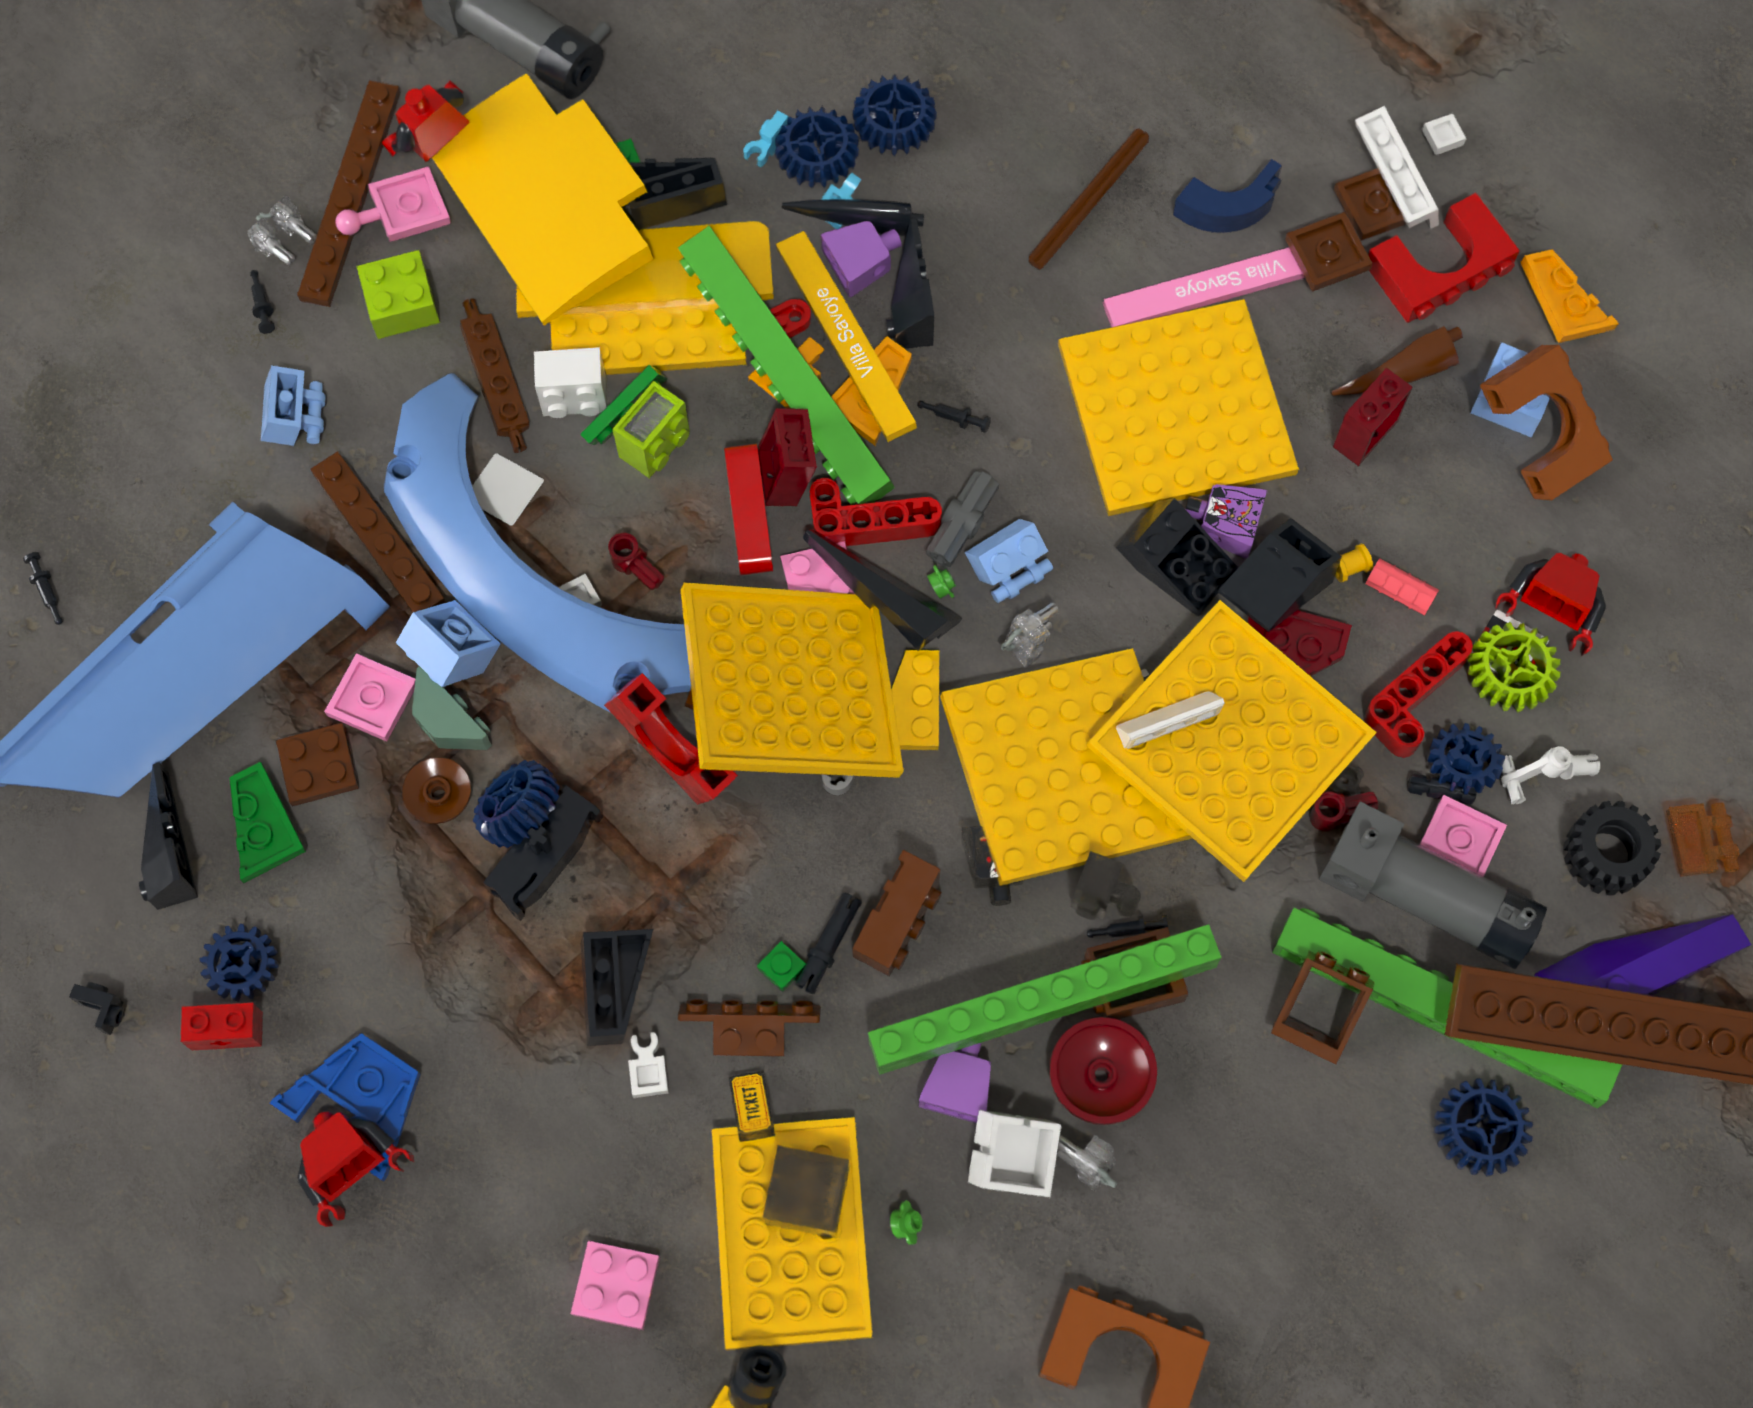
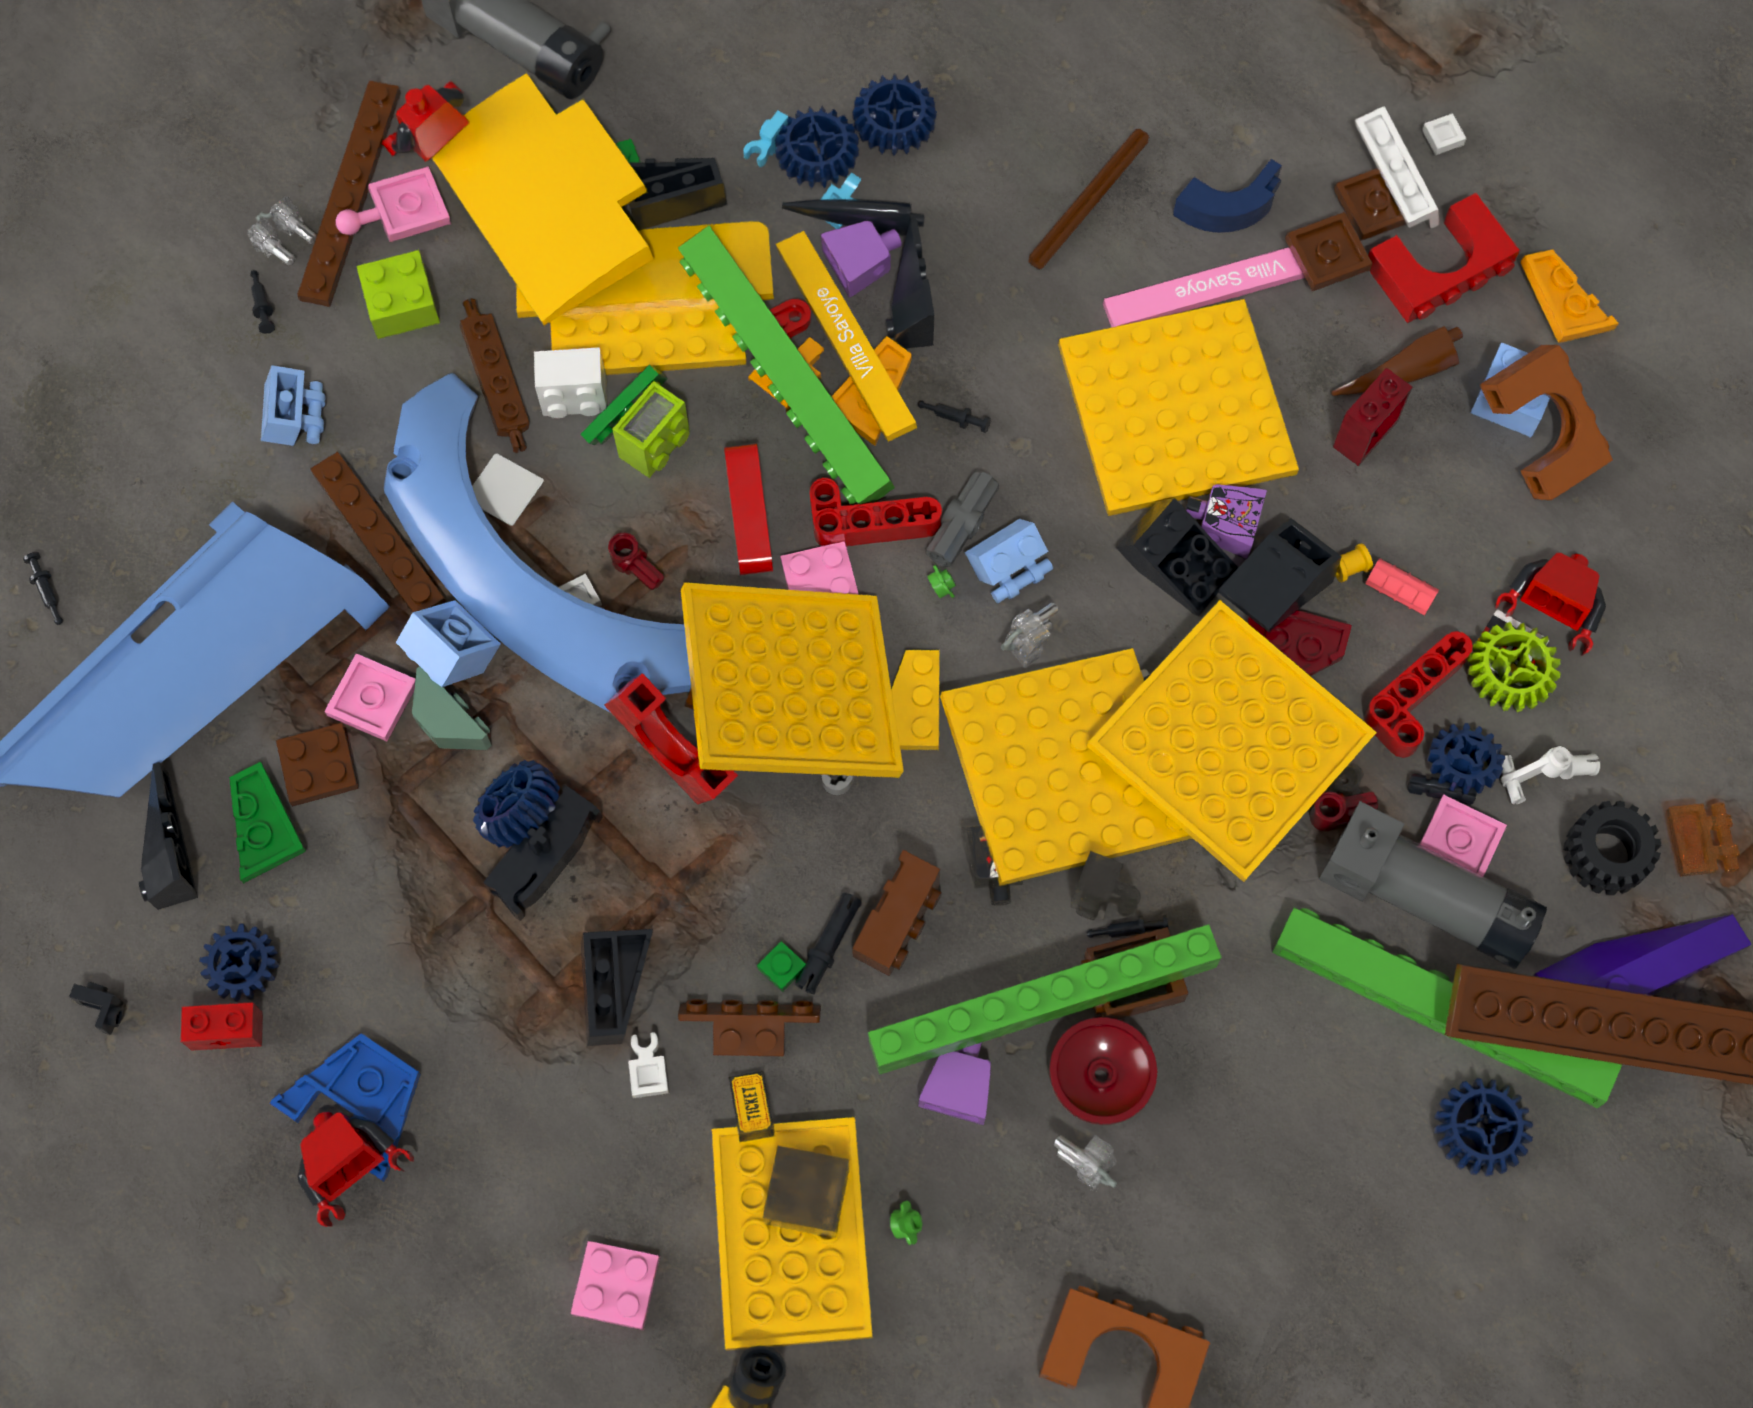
reddish brown dish [402,757,471,824] -> none
dark red window [758,408,817,506] -> none
black wedge [803,529,962,651] -> none
white piece [968,1110,1061,1197] -> none
white slope [1116,691,1225,749] -> none
reddish brown window [1271,951,1374,1065] -> none

